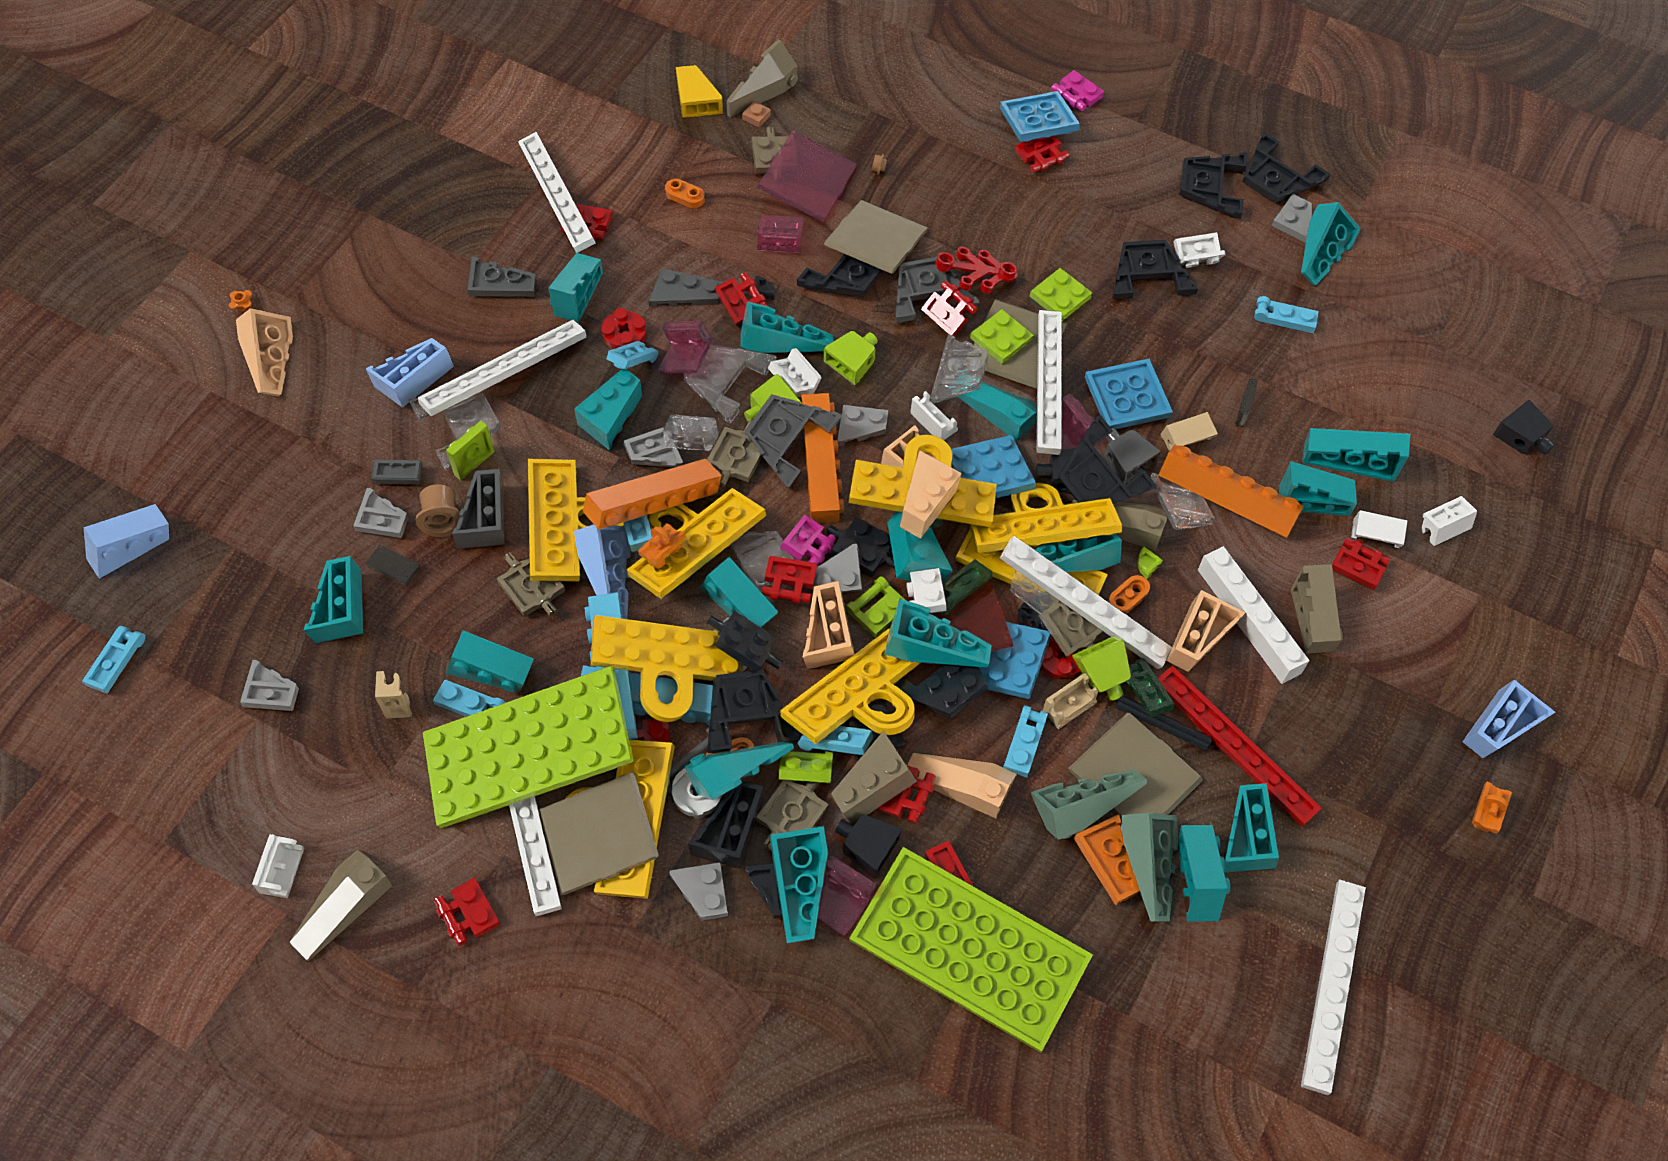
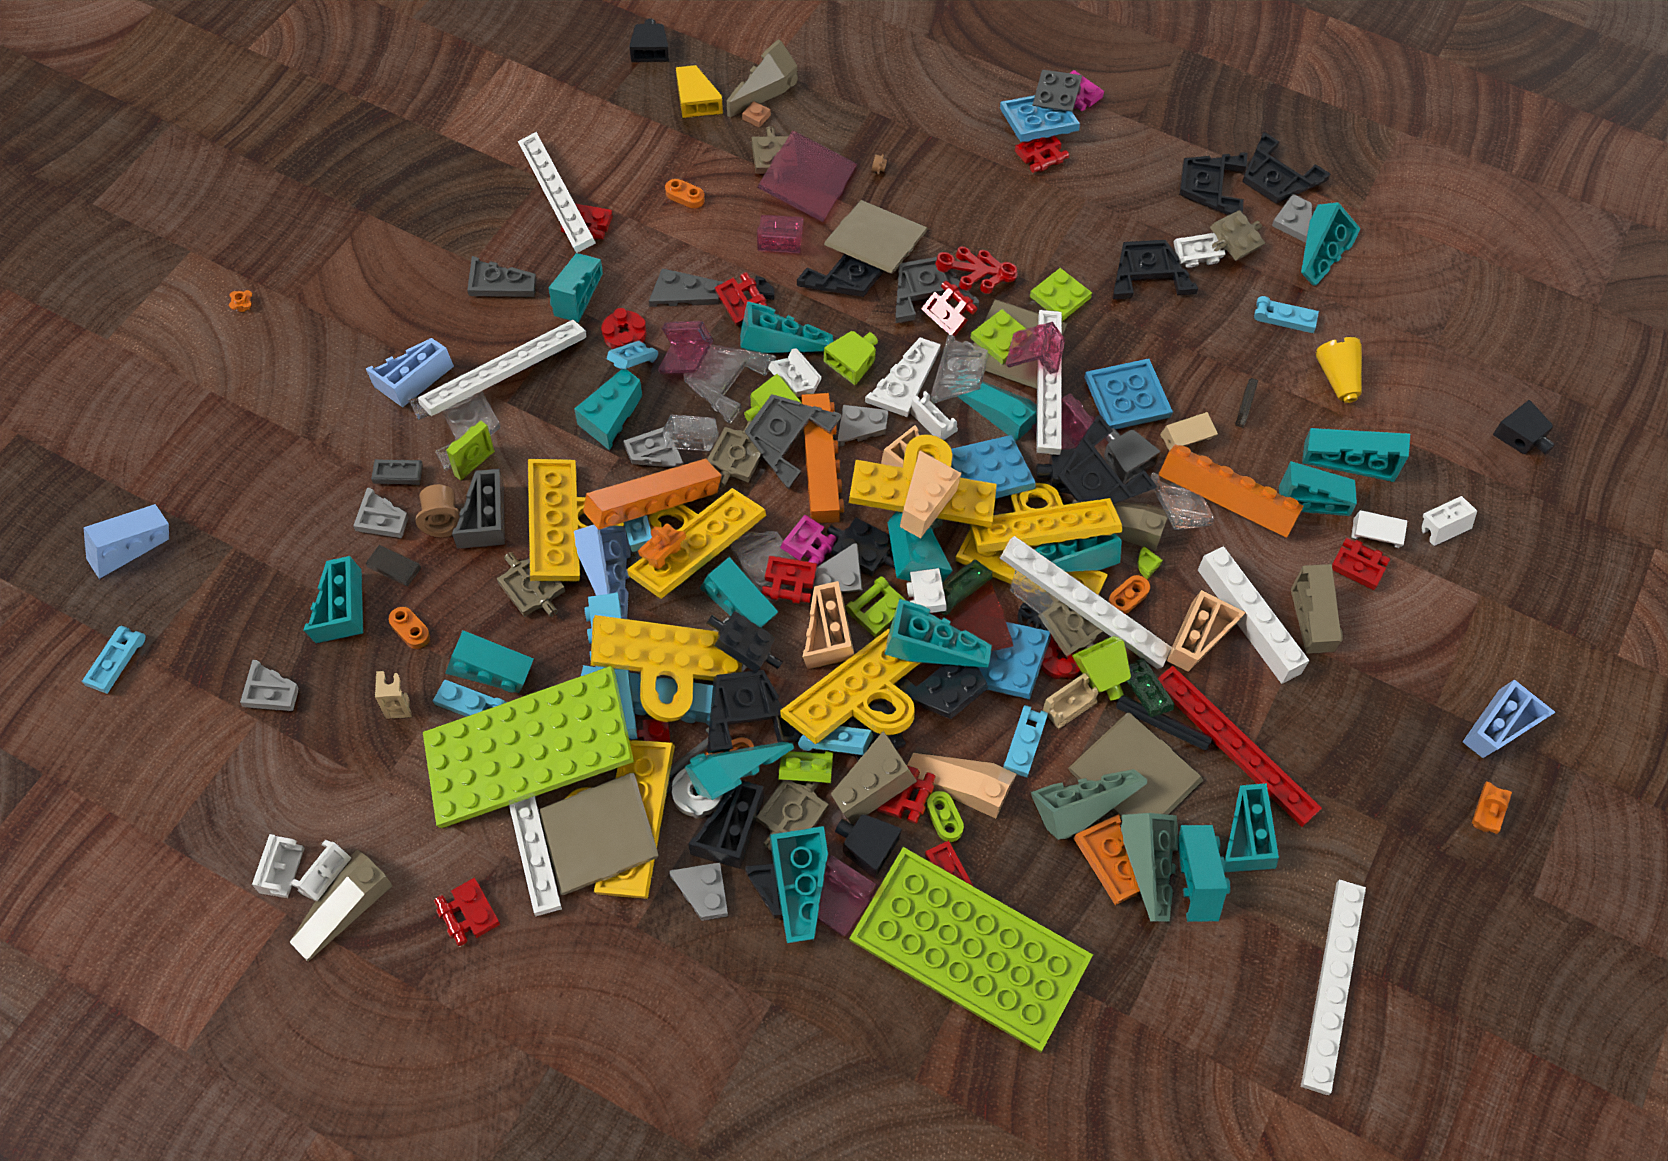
light nougat wedge [236,308,293,397] -> none
none -> white hinge [290,840,351,901]
none -> orange plate [389,607,430,649]
none -> black torso [629,19,669,62]
none -> white wing [865,338,940,417]
none -> lime plate [926,791,964,842]
none -> clear pink bracket [1006,322,1065,374]
none -> dark grey hinge [1032,69,1082,112]
none -> dark tan plate [1210,210,1265,261]
none -> yellow cone [1316,337,1362,403]

